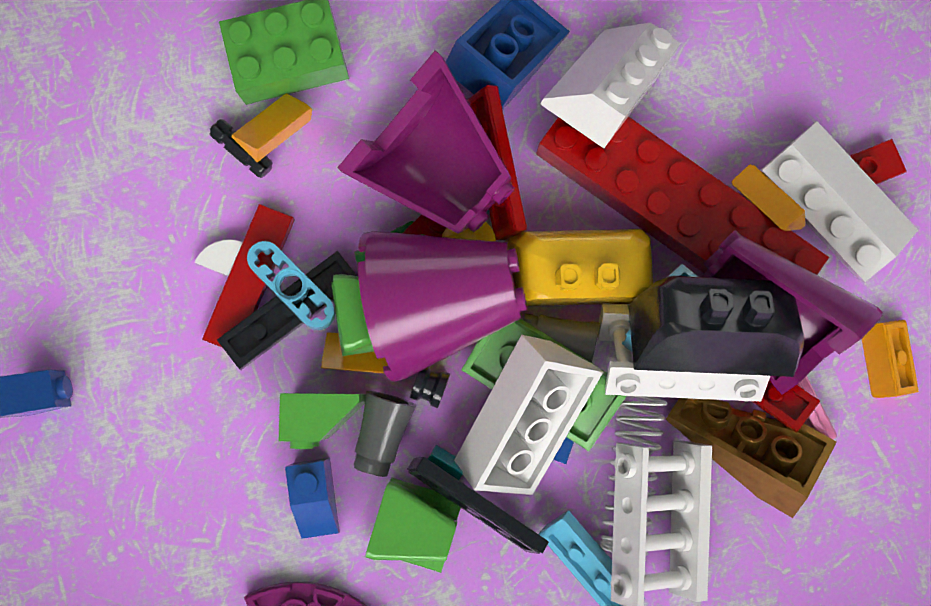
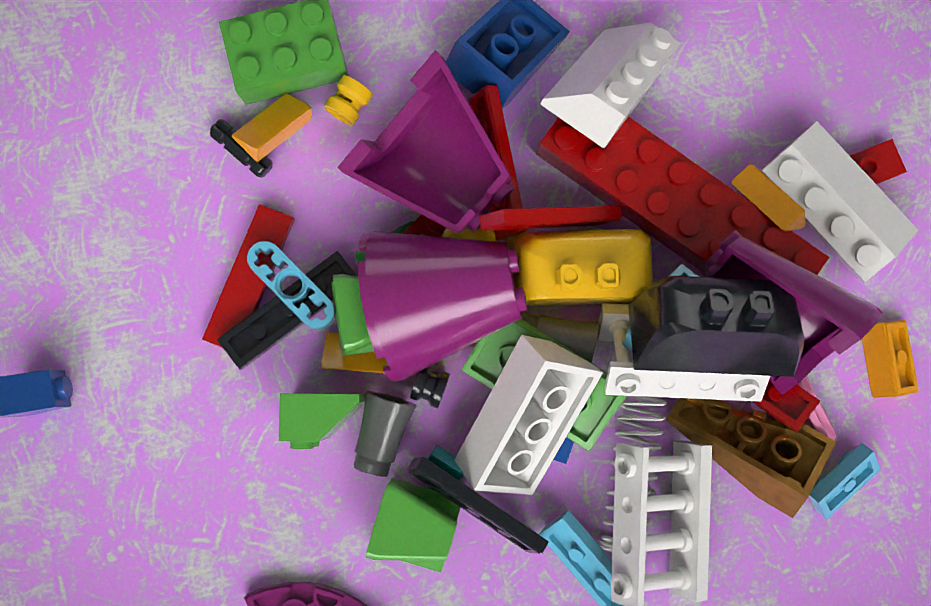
white tile [194,240,243,276] -> none
blue slope [285,458,340,539] -> none
none -> yellow wheel [323,75,373,127]
none -> red tile [480,205,622,231]
none -> medium azure plate [809,443,881,520]

